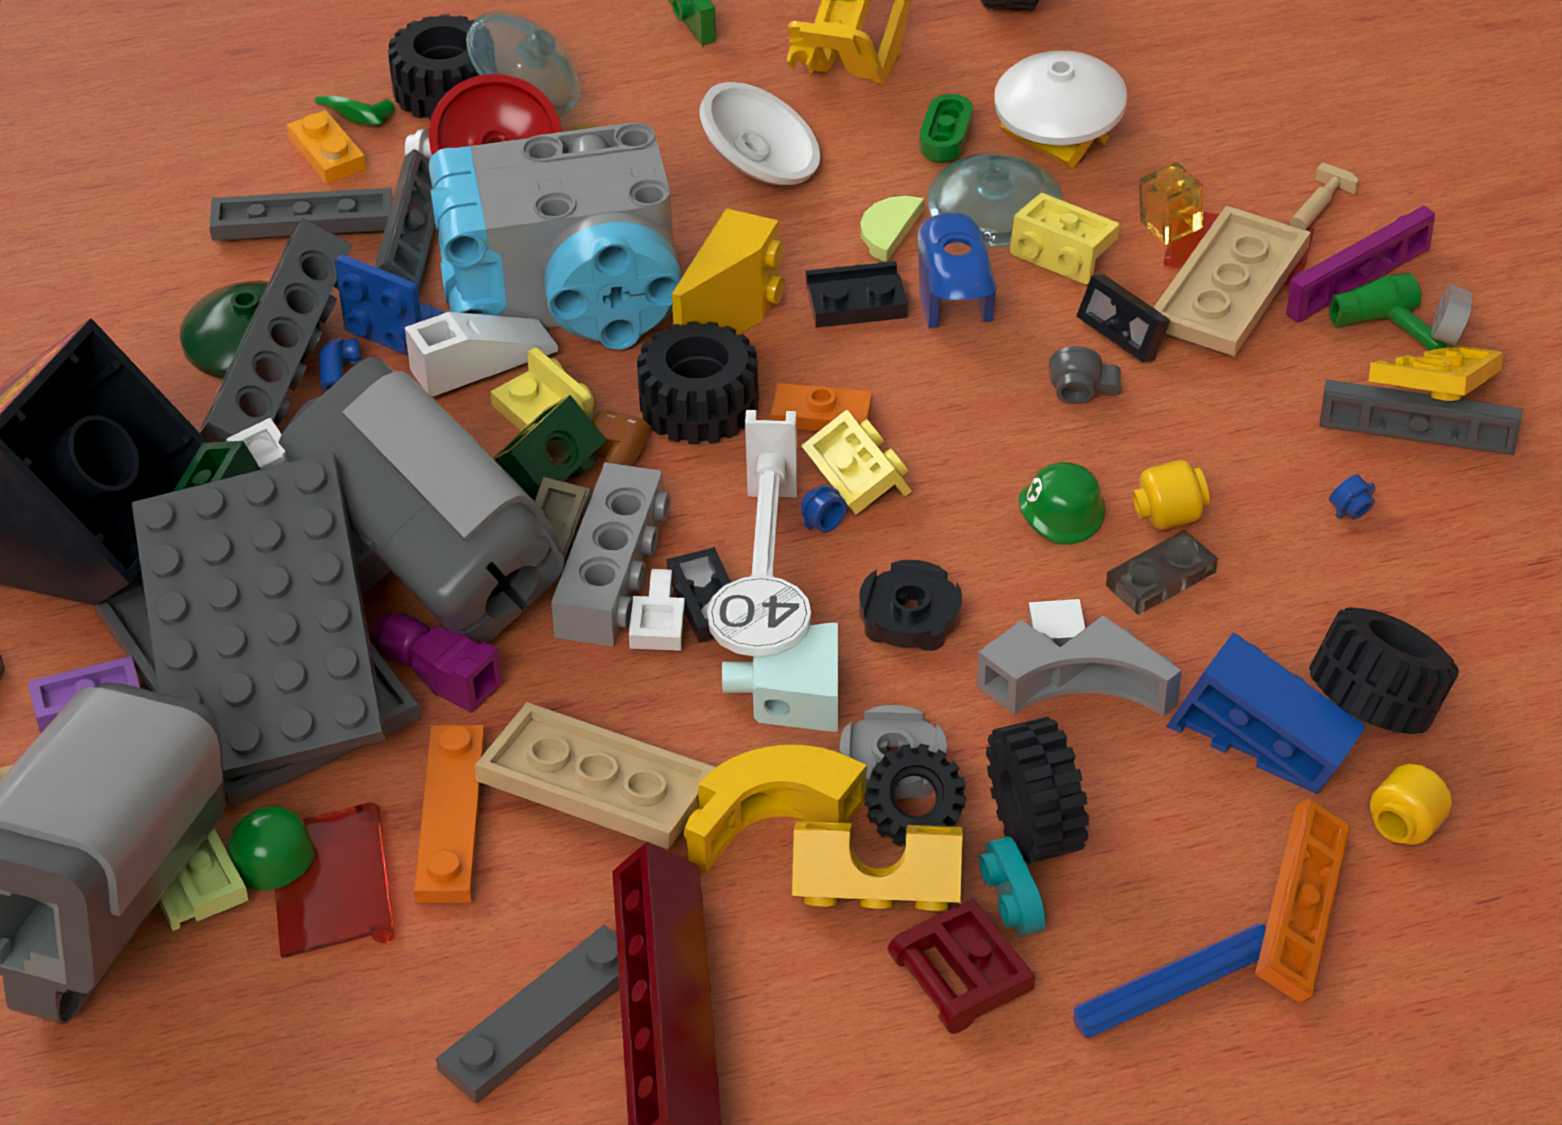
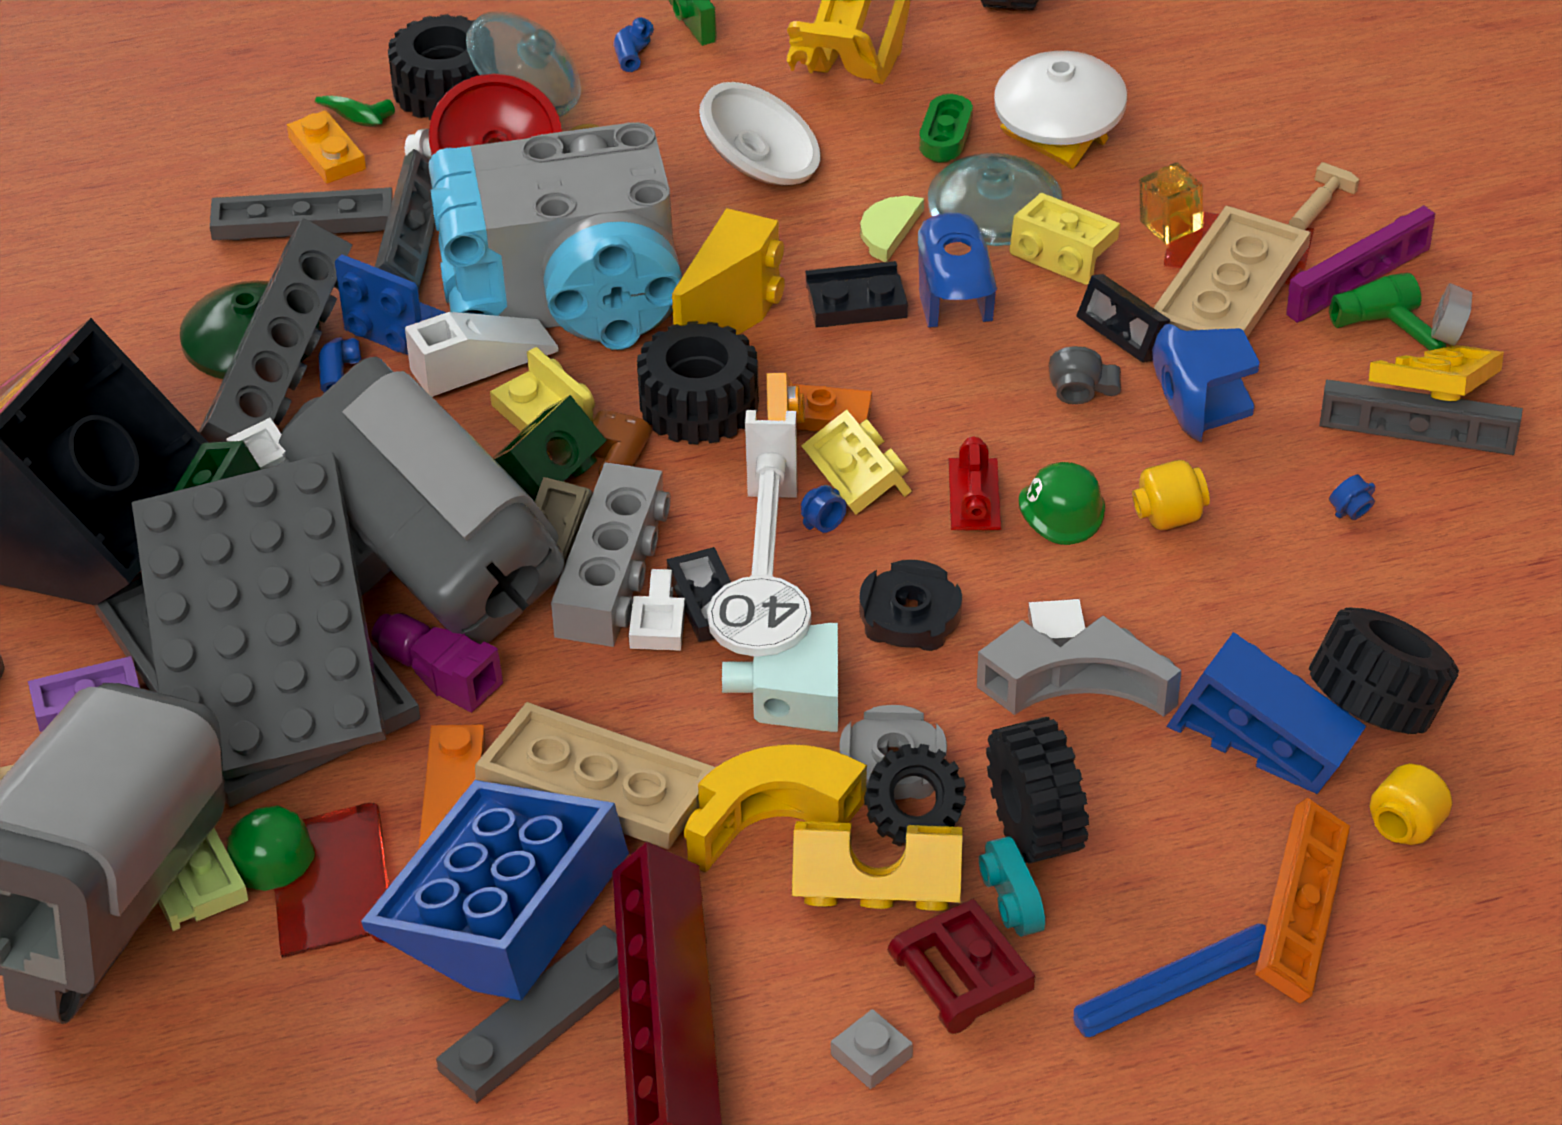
clear smoke piece [1106,530,1218,615] -> none
none -> blue slope [361,780,629,1001]
none -> blue arm [614,17,654,72]
none -> light orange piece [766,373,805,428]
none -> light grey plate [831,1009,913,1089]
none -> red hinge [948,437,1001,530]
none -> blue piece [1152,324,1260,443]

